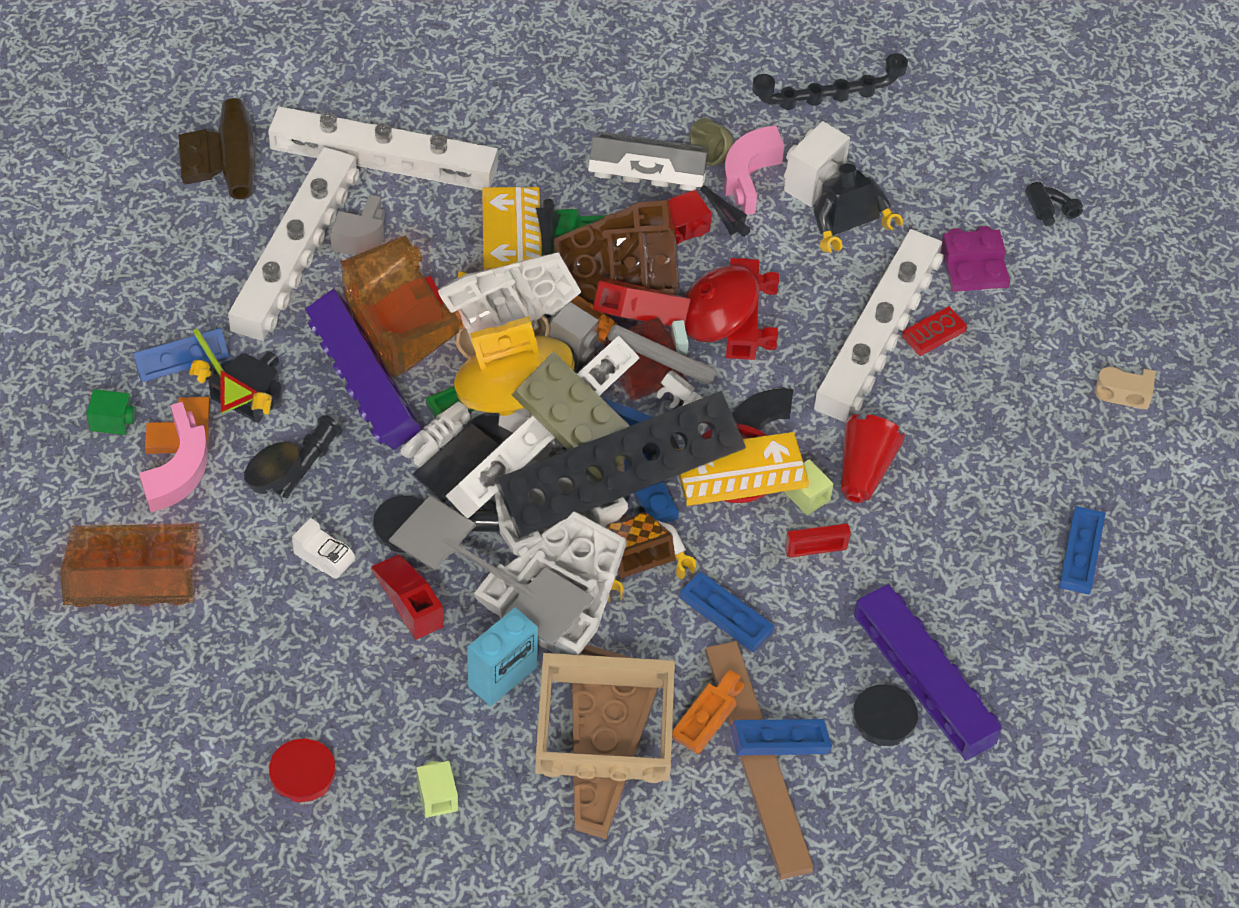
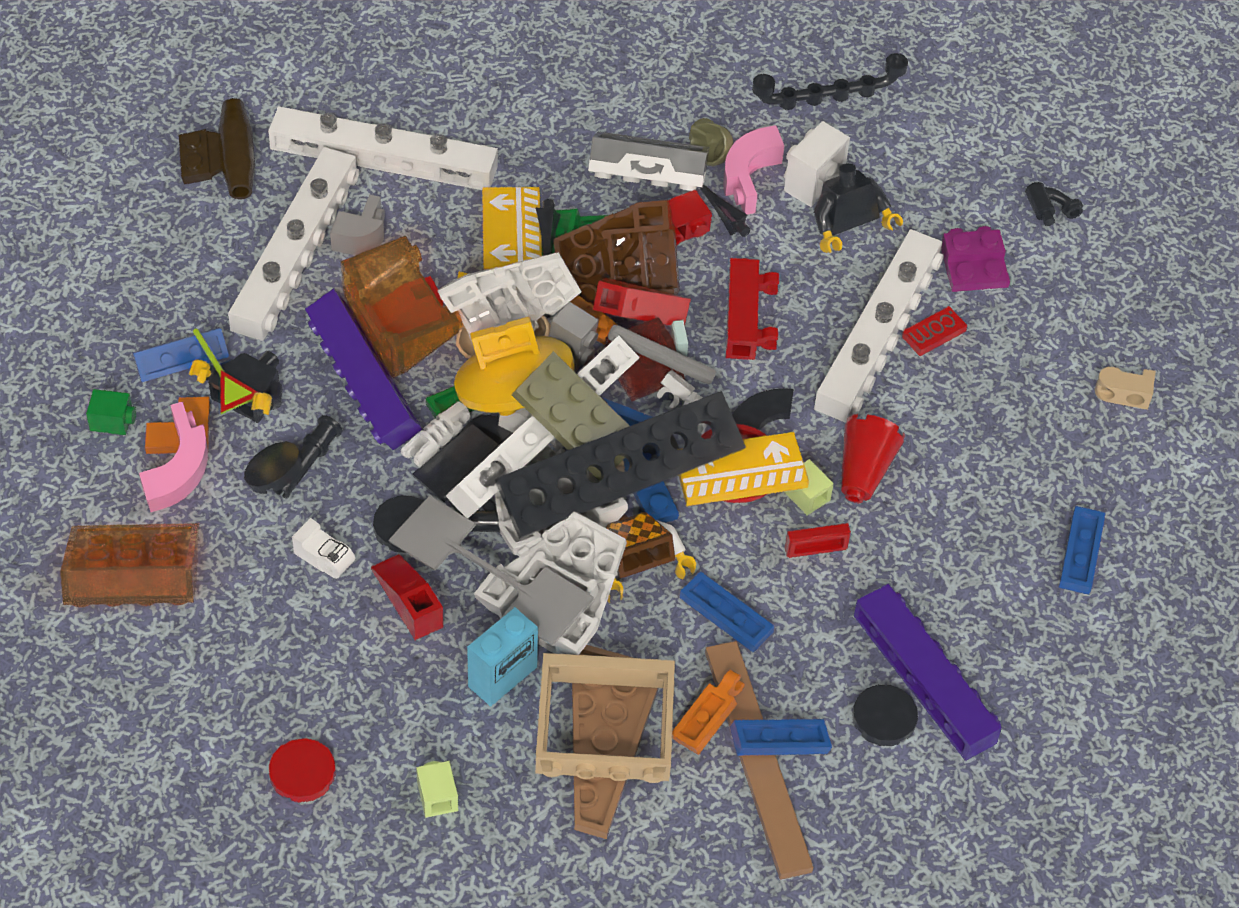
red dish [684,265,759,342] -> none

